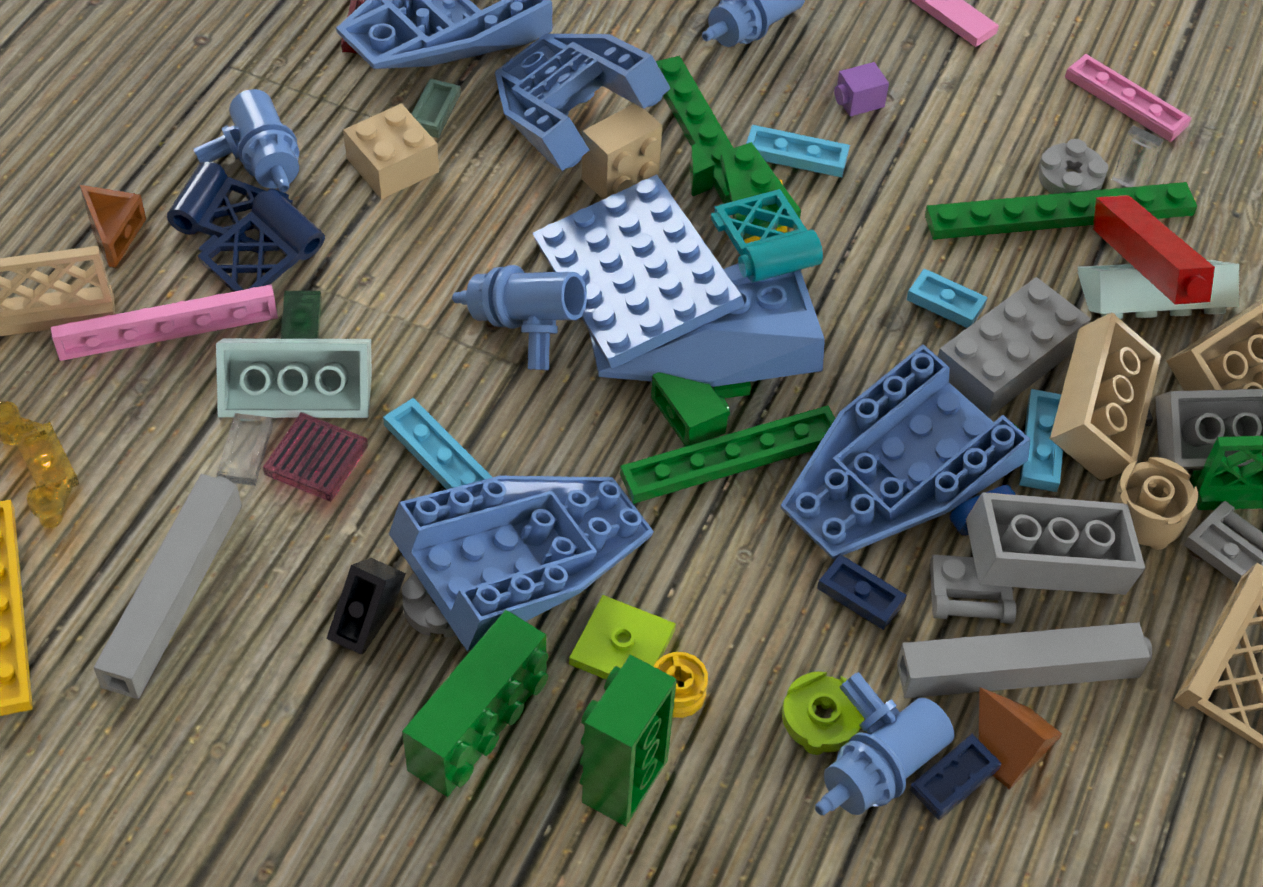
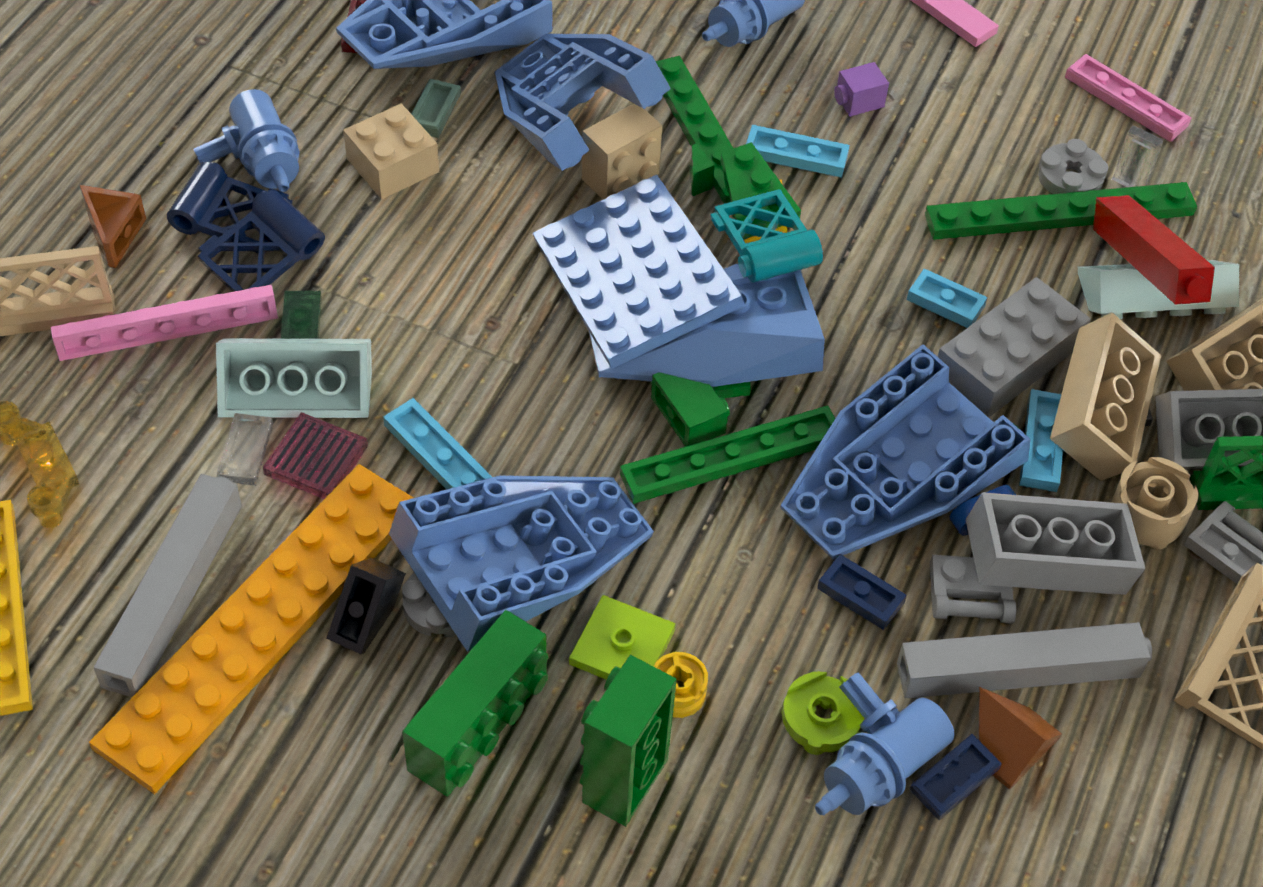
medium blue piece [452,265,587,370] -> none
none -> light orange plate [89,464,414,795]

